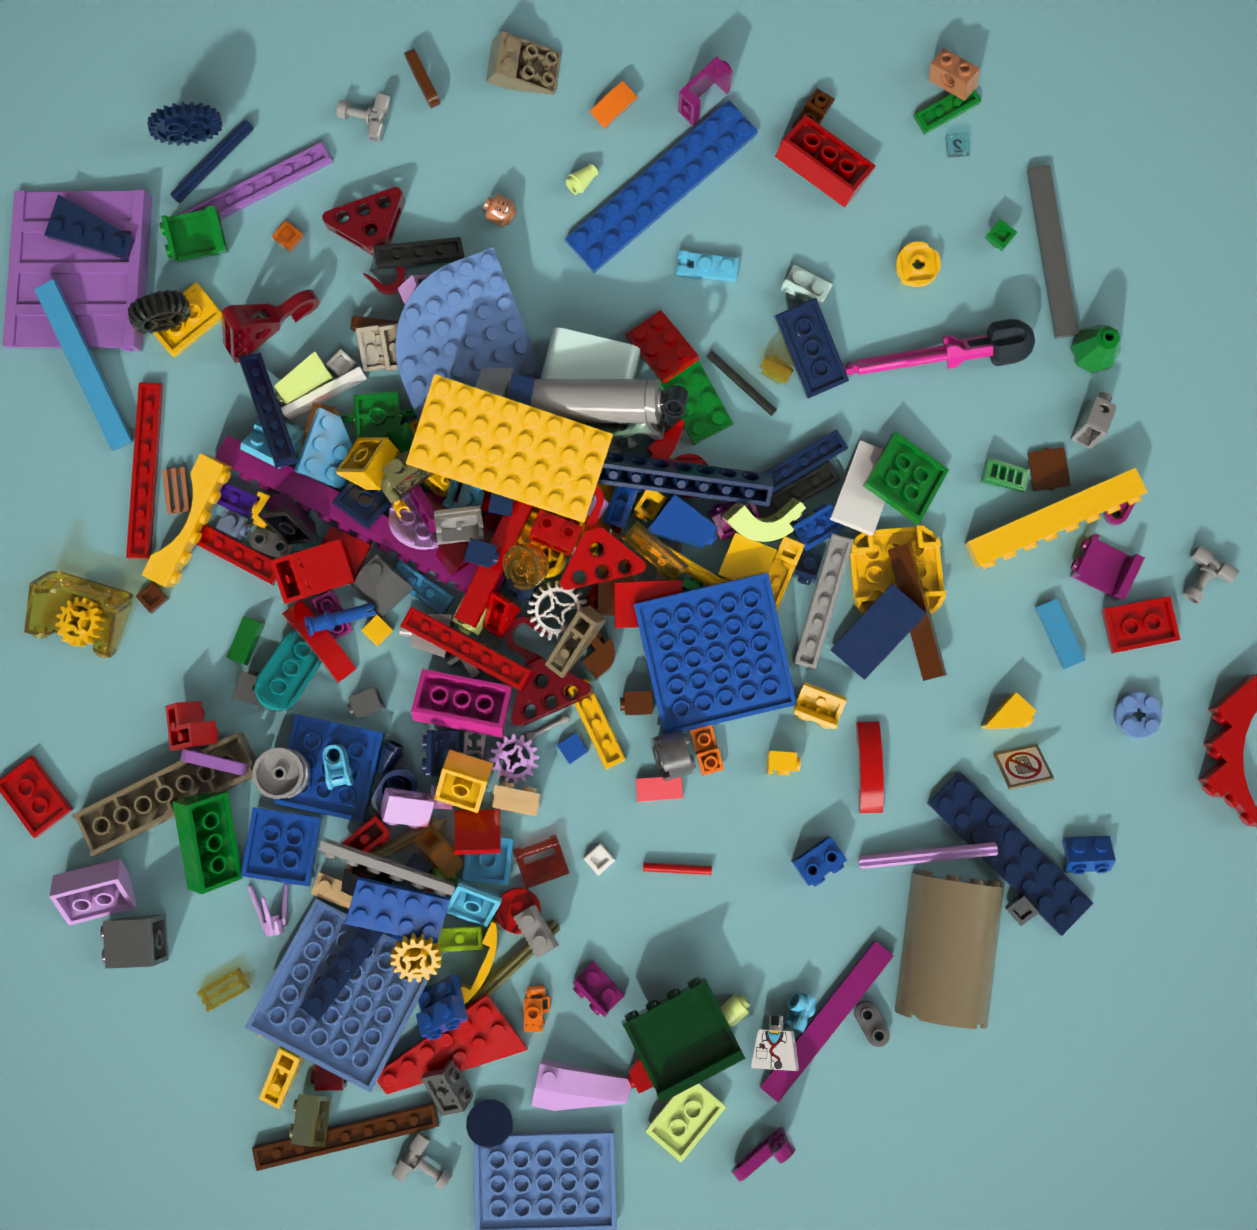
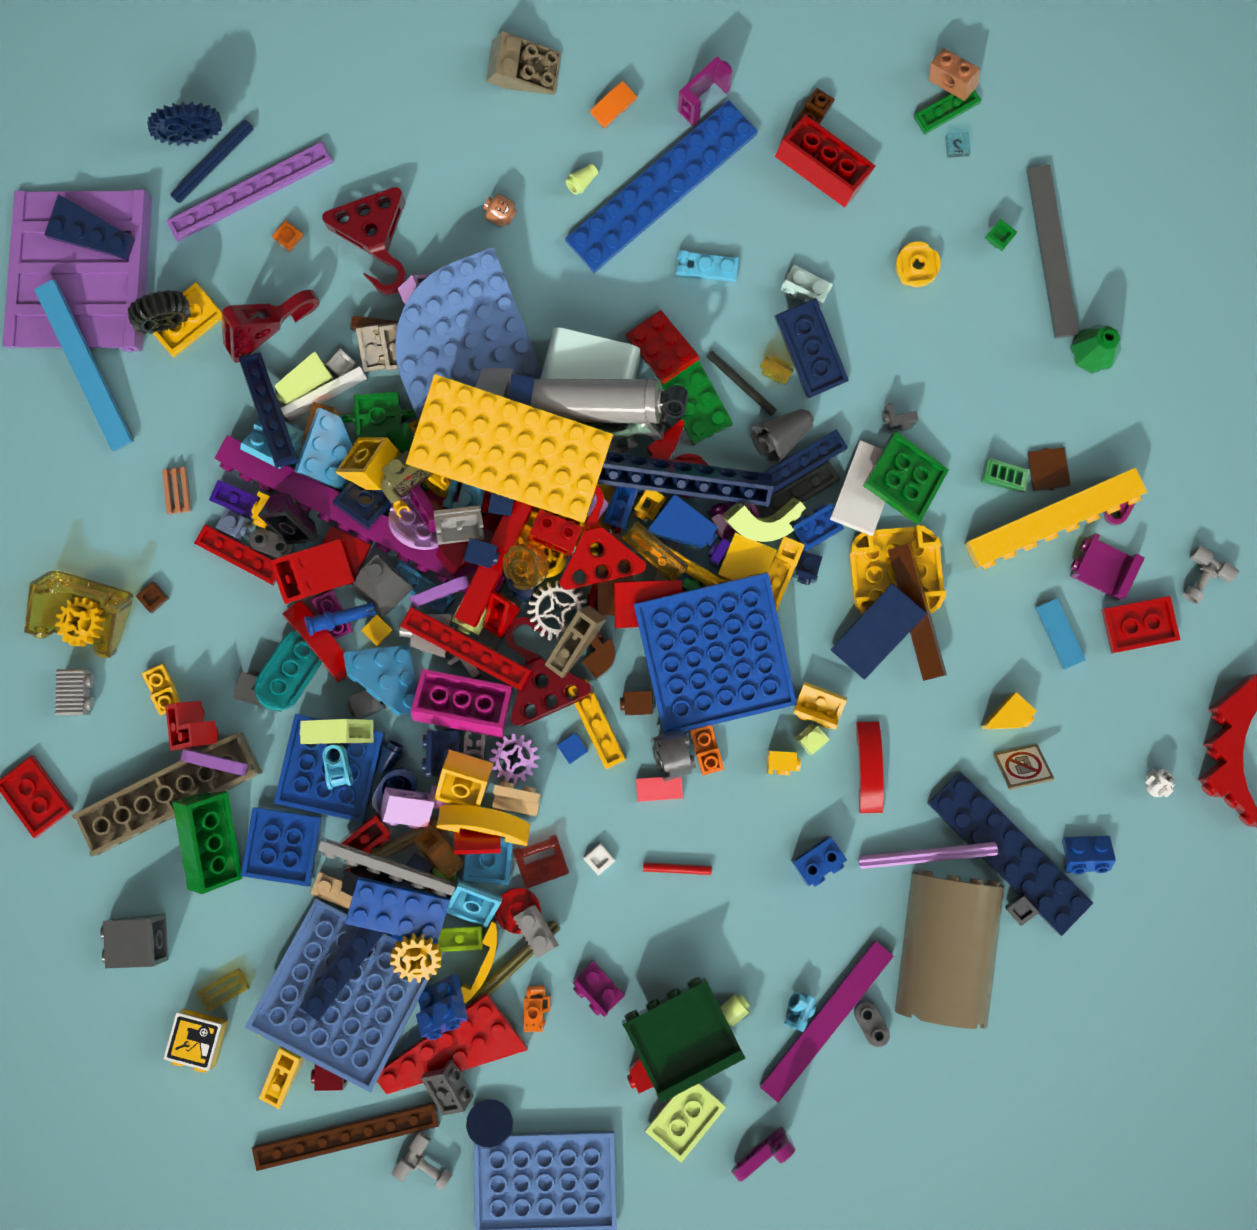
lavender slope [49,859,136,925] -> none
red tile [126,383,163,559] -> none
yellow arch [142,453,232,587] -> none
green panel [159,206,228,263] -> none
green slope [226,616,265,666] -> none
lavender plant [248,883,288,937] -> none
light grey wheel [252,748,311,799] -> none
olive slope [289,1094,332,1147] -> none
light grey bar [336,94,392,142] -> none
pearl dark grey tile [373,237,465,270] -> none
reddish brown beam [404,48,441,109] -> none
light grey hinge [526,715,570,740] -> none
lavender wedge [531,1058,631,1111] -> none
white torso [751,1016,799,1071] -> none
light grey tile [793,533,854,670] -> none
piece [845,319,1035,376] -> none
light grey torso [1071,392,1117,449] -> none
medium blue plate [1114,692,1162,738] -> none
none -> light grey brick [55,669,94,716]
none -> yellow slope [141,663,180,716]
none -> piece [164,1009,228,1072]
none -> yellowish green slope [300,719,374,744]
none -> dark azure plate [343,645,417,715]
none -> medium lavender beam [409,576,470,608]
none -> yellow slope [436,805,531,846]
none -> dark purple plate [708,538,731,568]
none -> dark grey cone [751,409,814,465]
none -> yellowish green brick [794,723,830,755]
none -> dark grey bracket [882,403,919,431]
none -> white gear [1145,769,1175,797]

